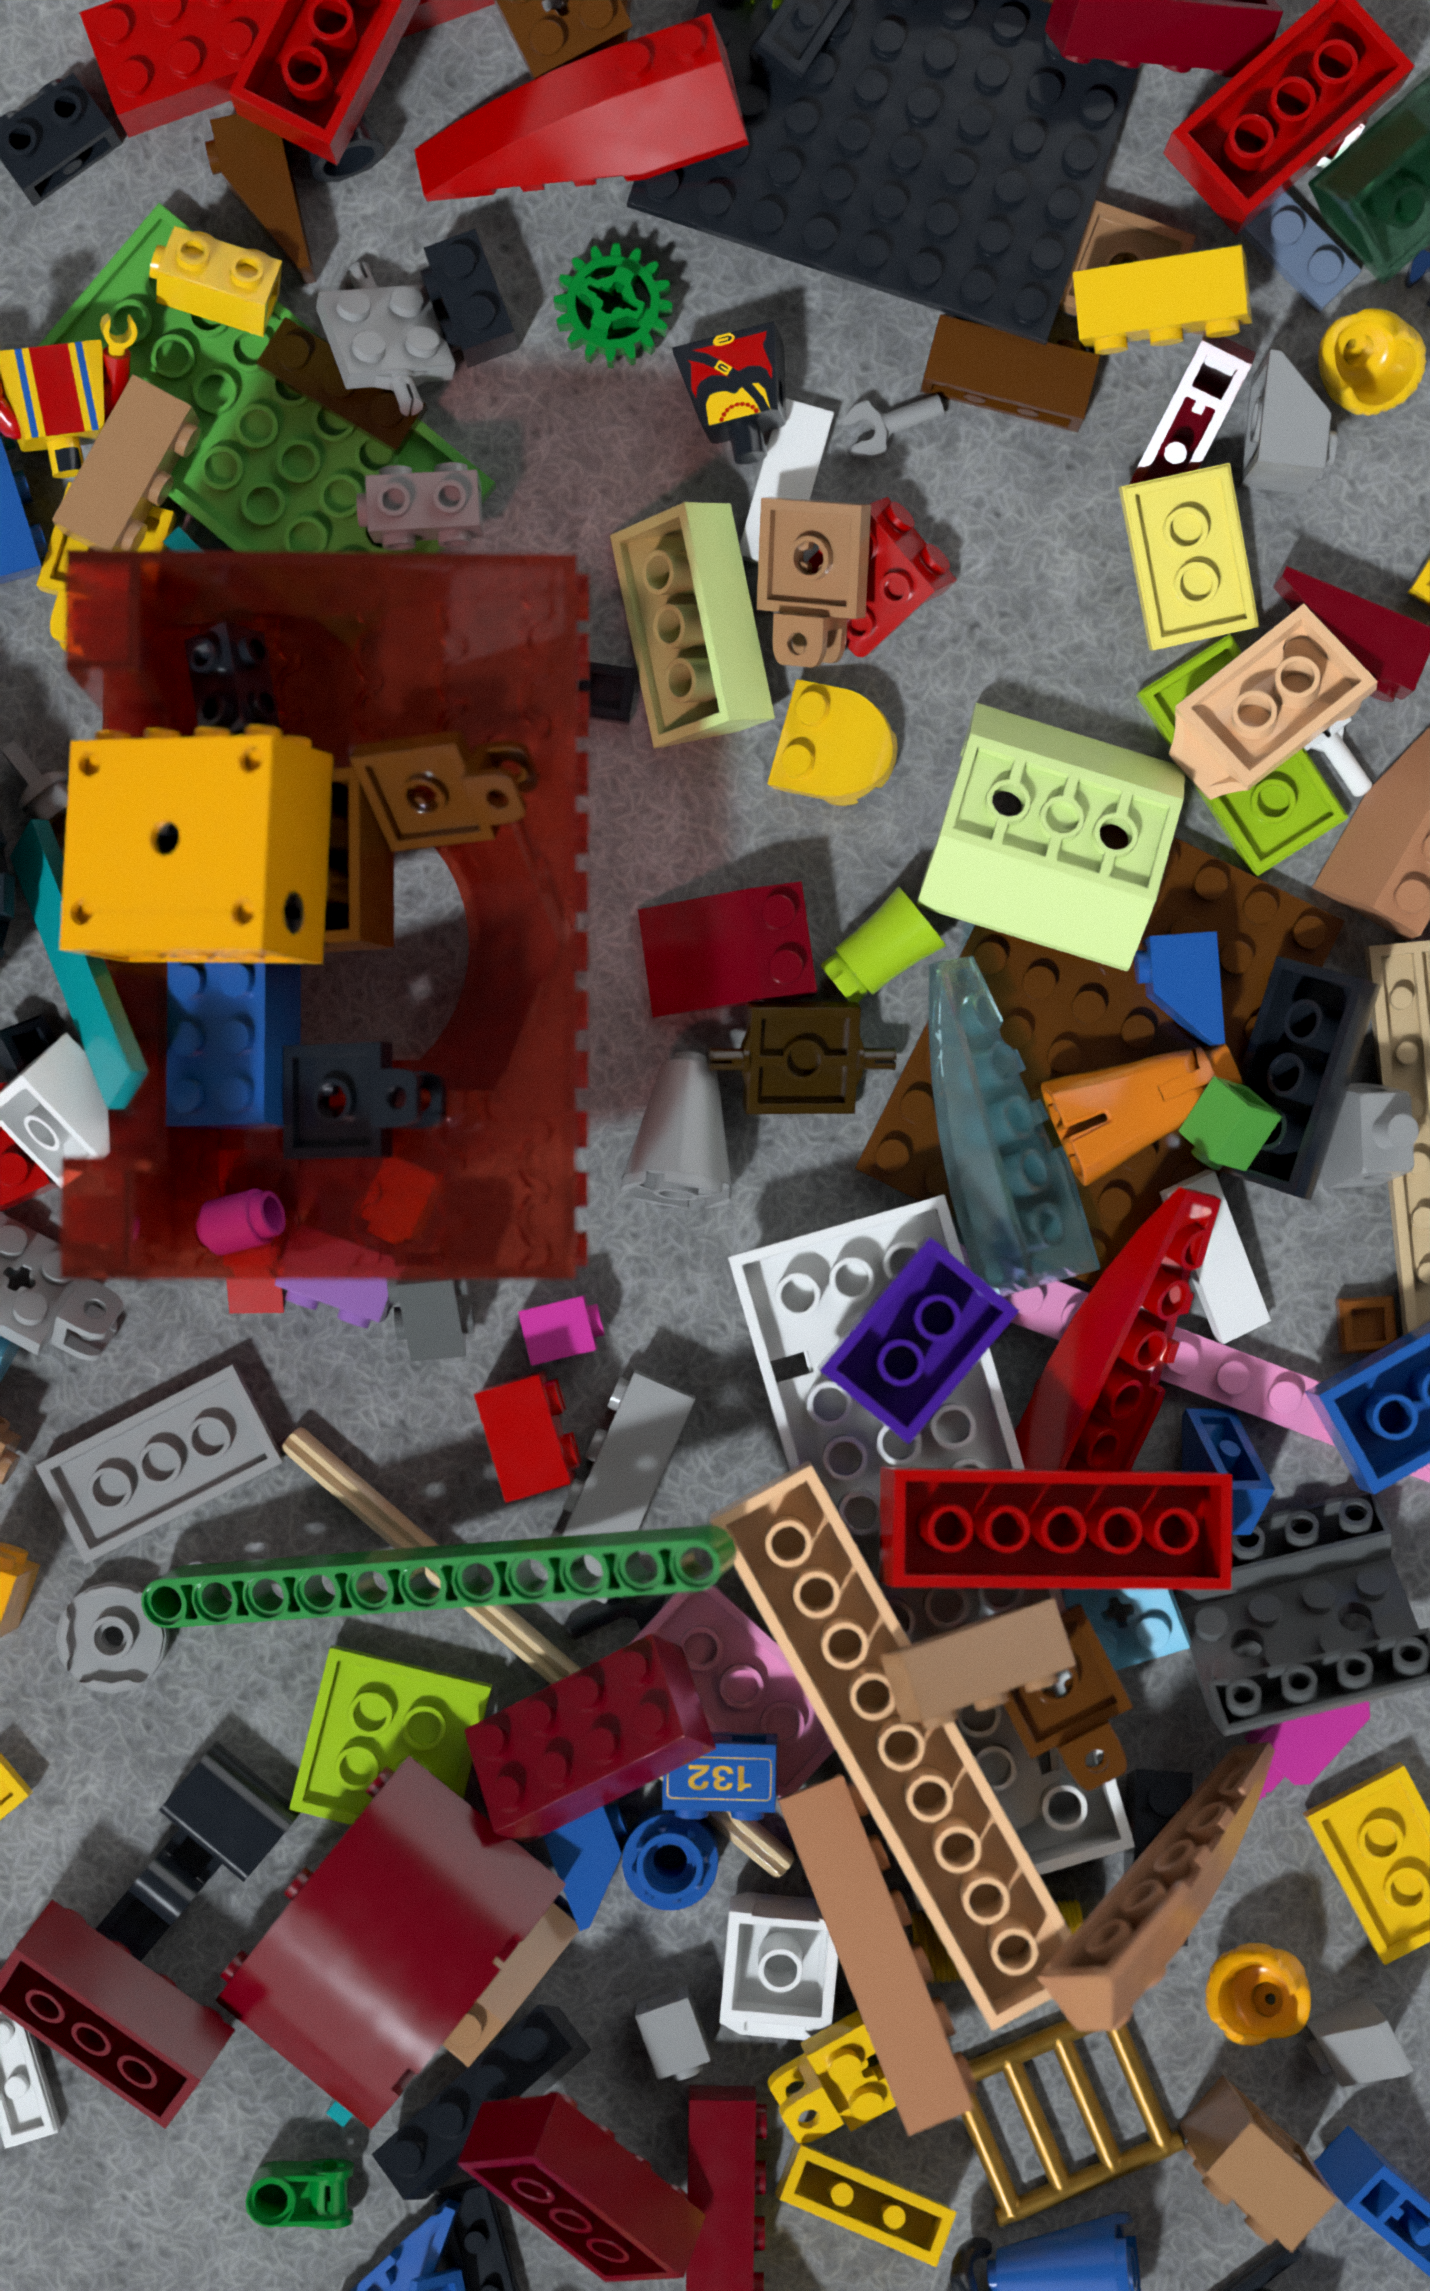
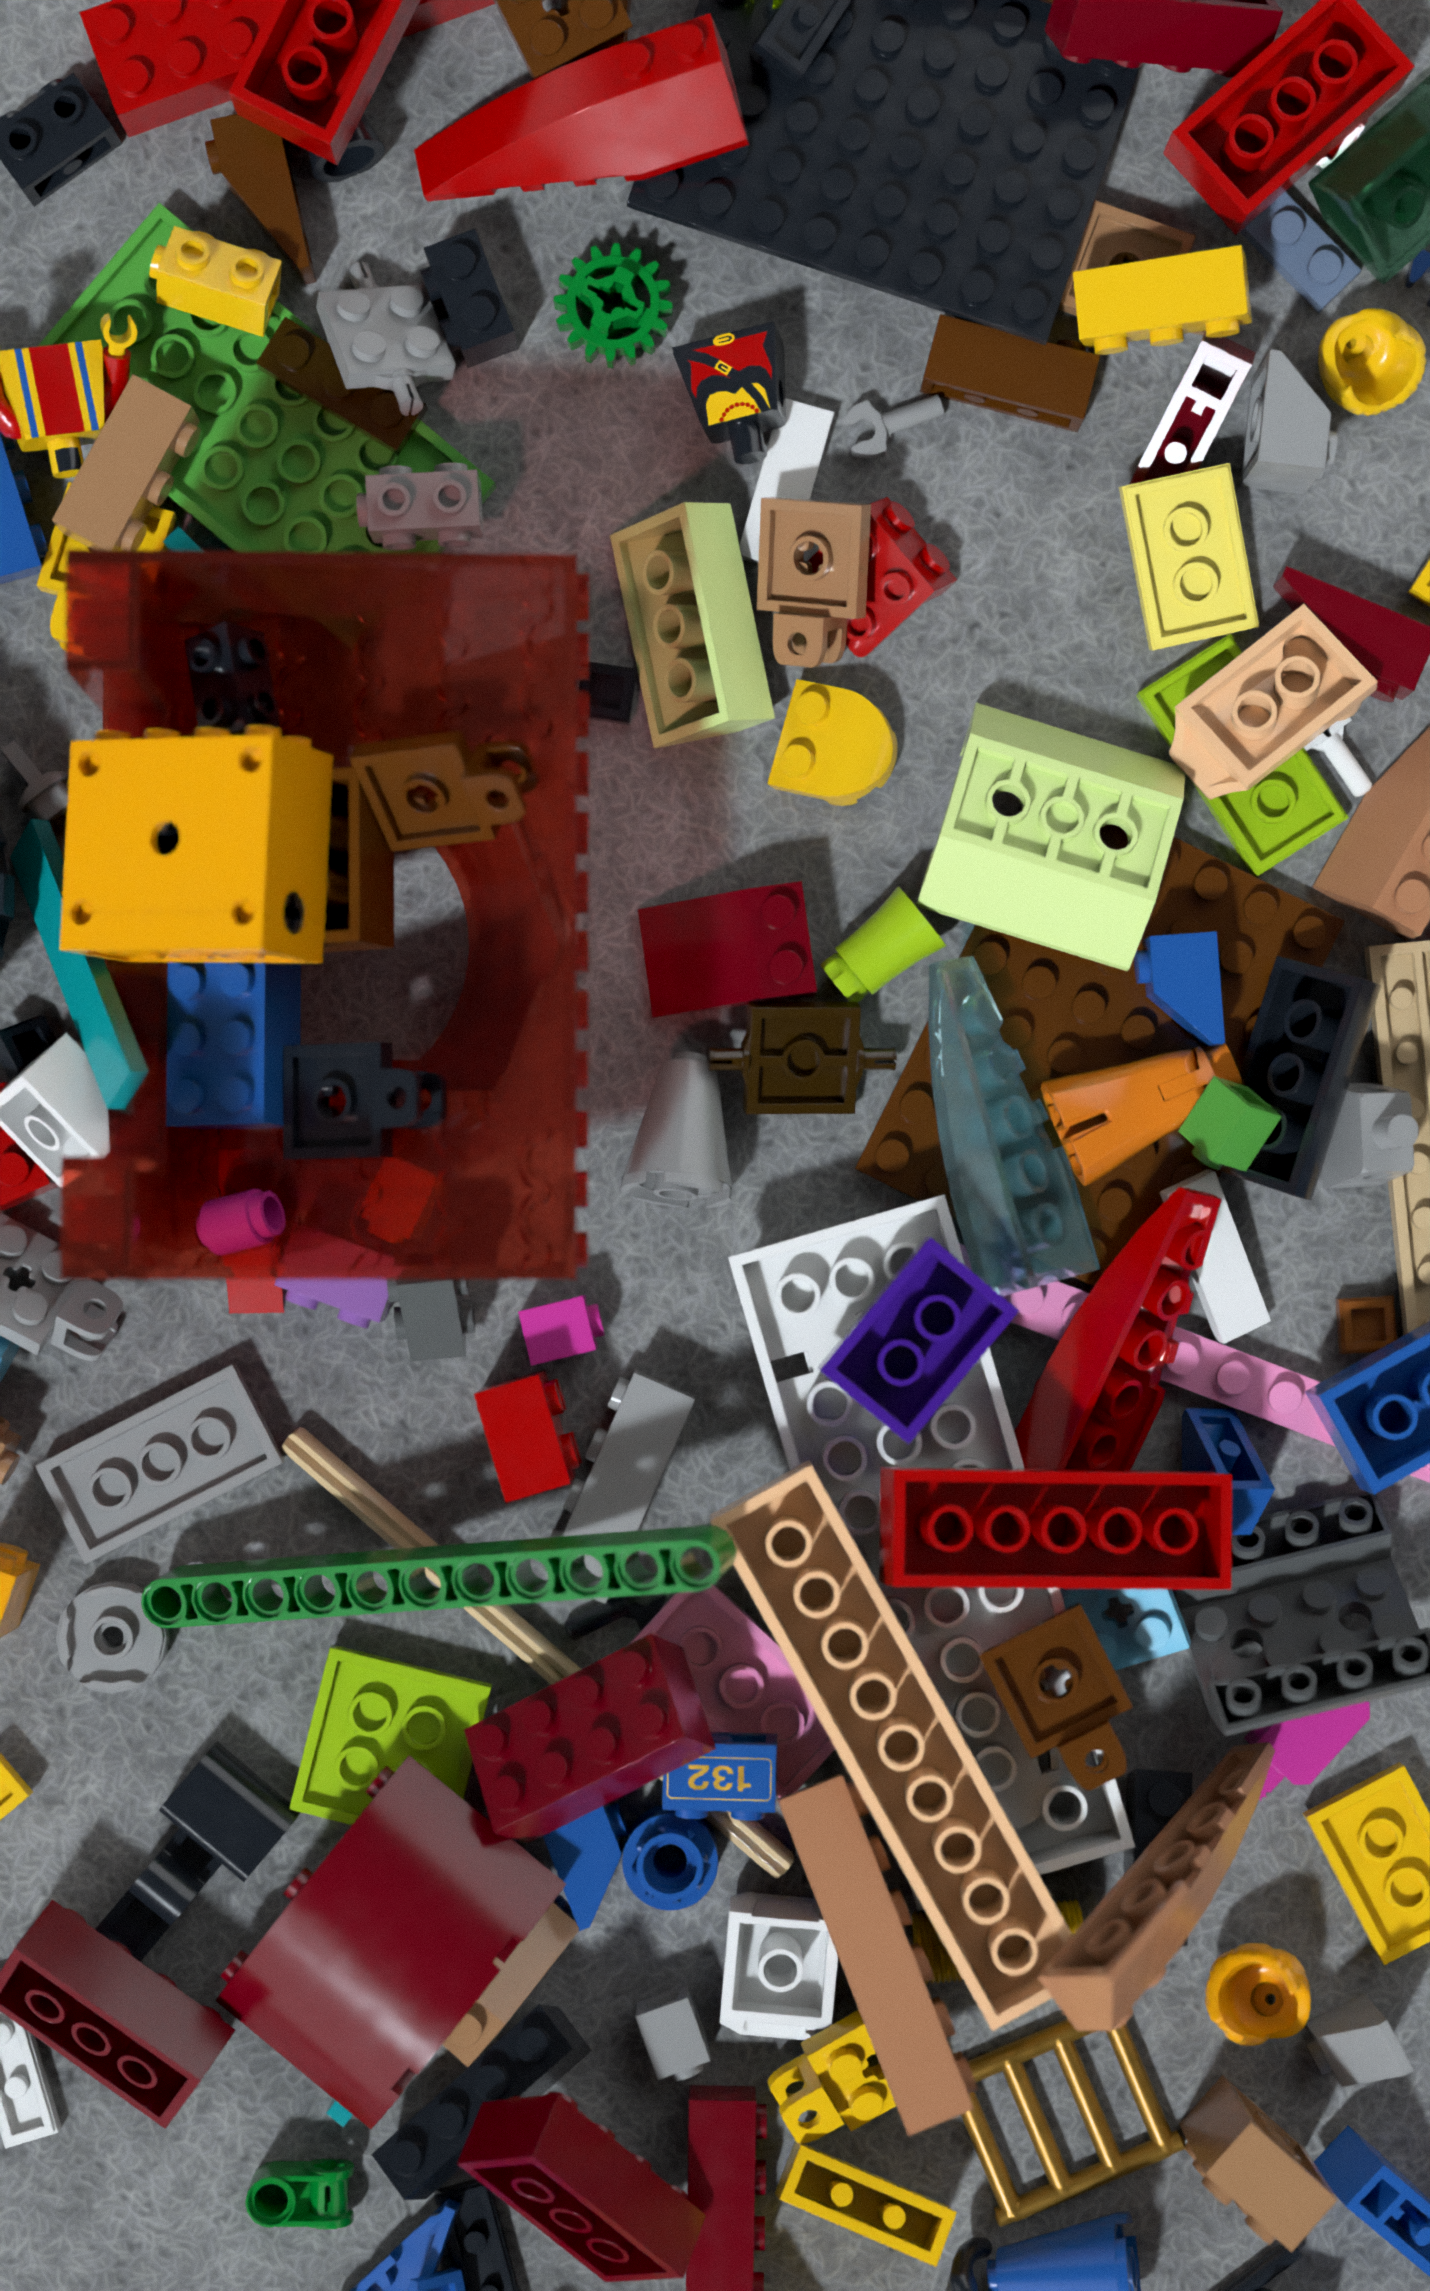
medium nougat brick [880,1598,1076,1730] -> none

